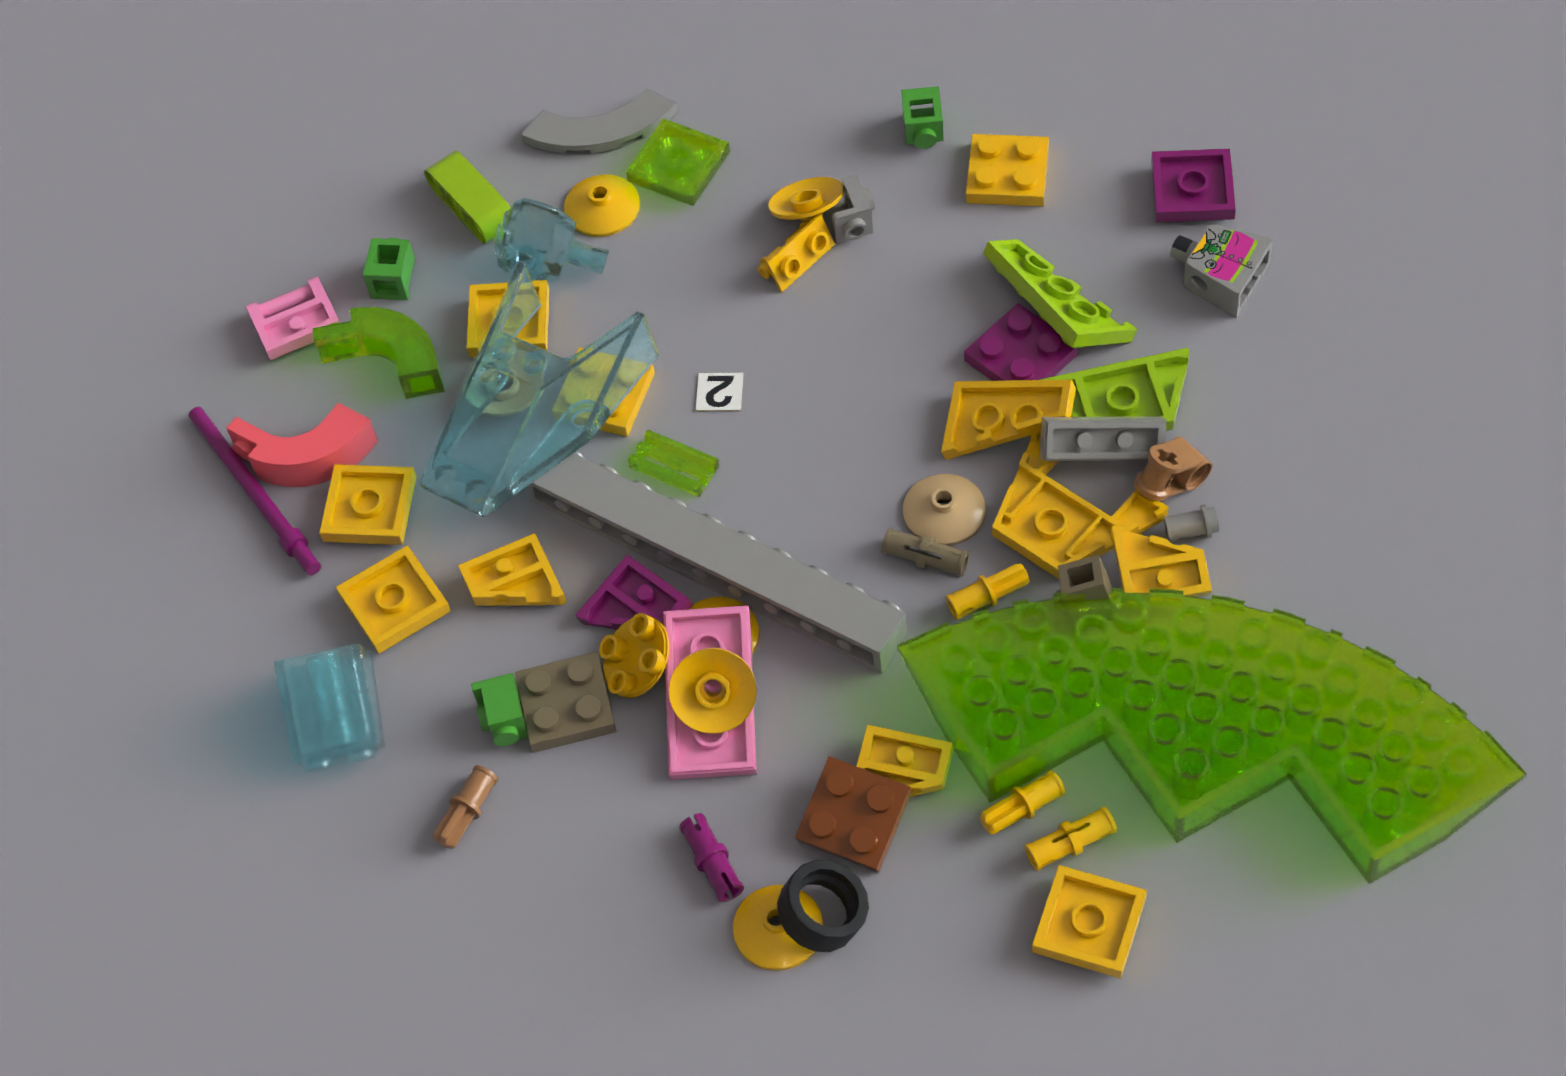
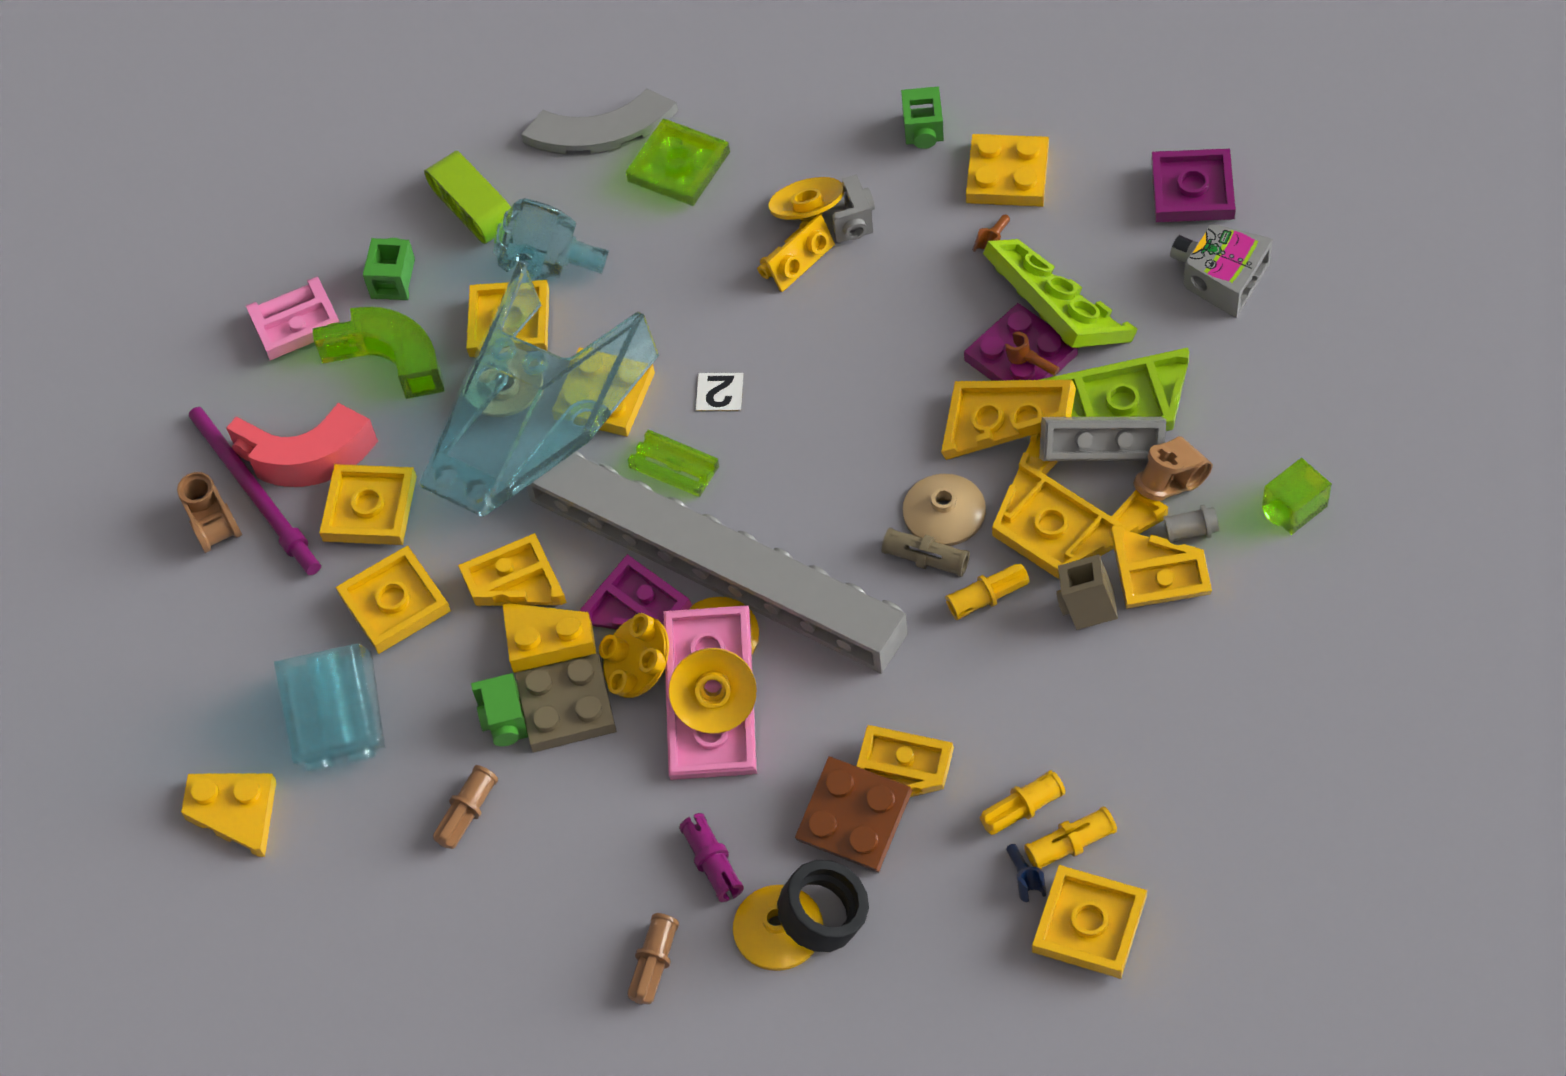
yellow dish [564,174,640,237] -> none
clear neon green brick [897,588,1527,884] -> none
none -> medium nougat piece [177,472,242,553]
none -> yellow wing [181,773,276,857]
none -> yellow wing [503,603,596,673]
none -> medium nougat axle [627,913,679,1005]
none -> dark orange hand [972,214,1010,252]
none -> dark orange hand [1005,332,1060,376]
none -> dark blue hand [1006,844,1046,902]
none -> clear neon green brick [1262,457,1332,535]

